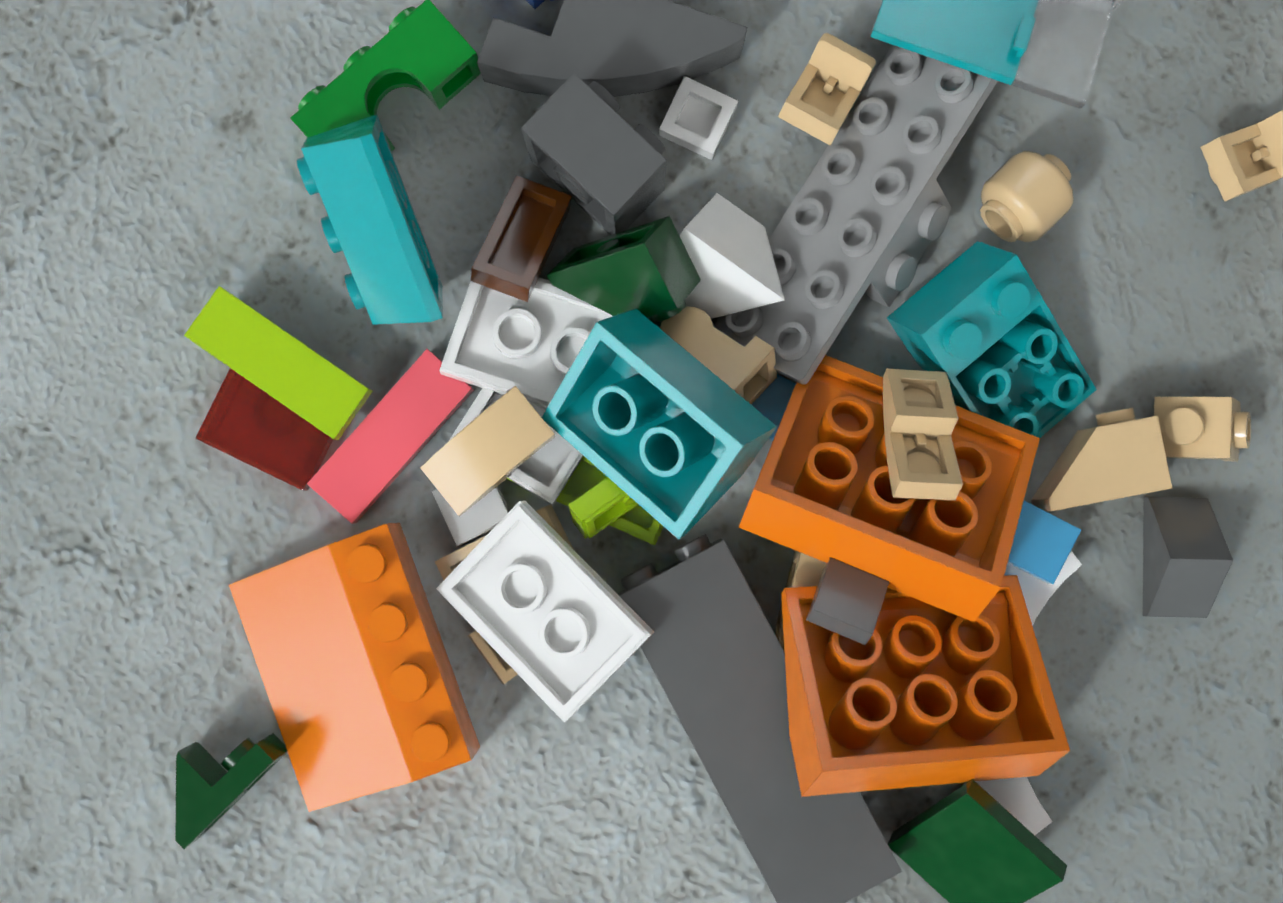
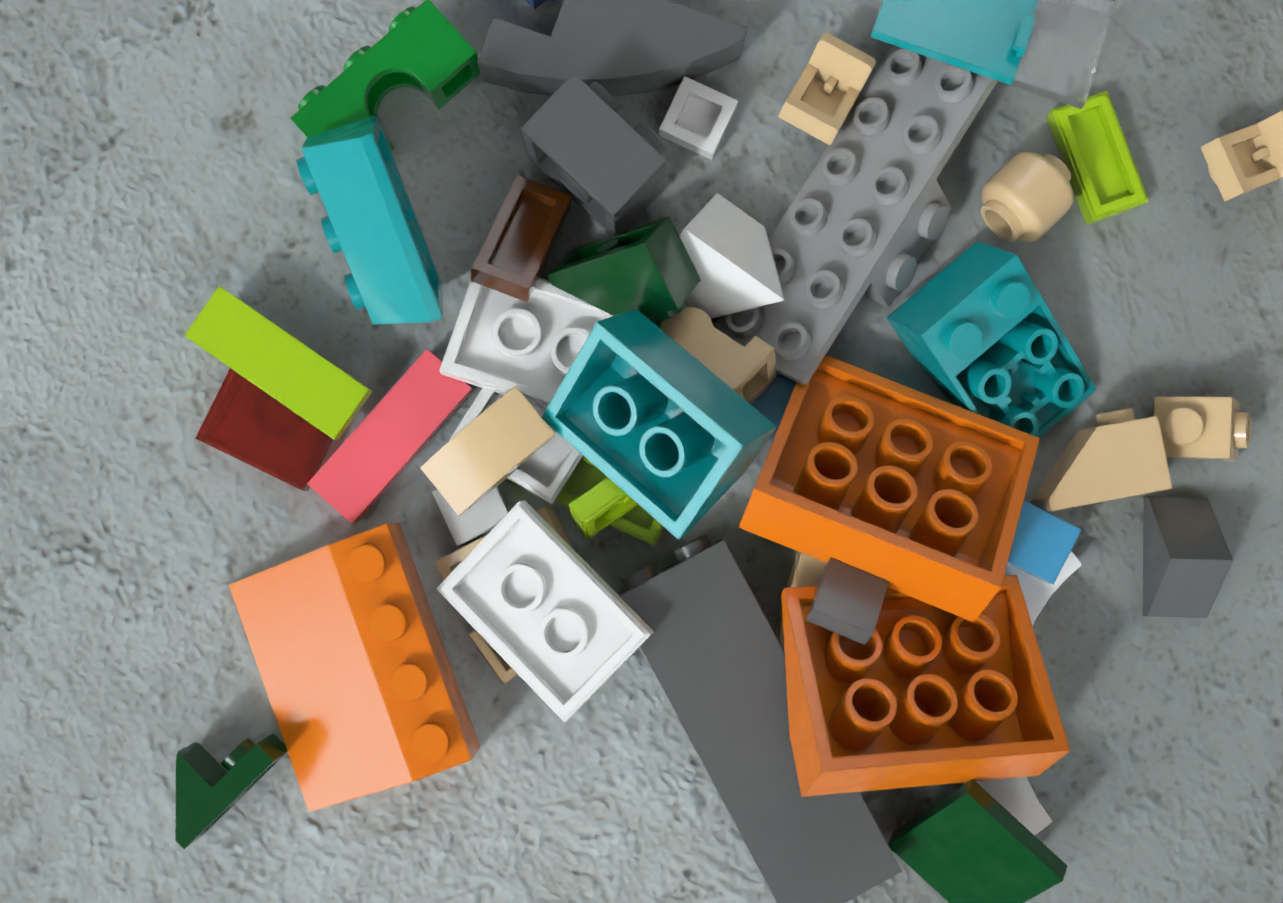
tan slope [883,368,963,500] -> none
none -> lime tile [1046,91,1149,226]

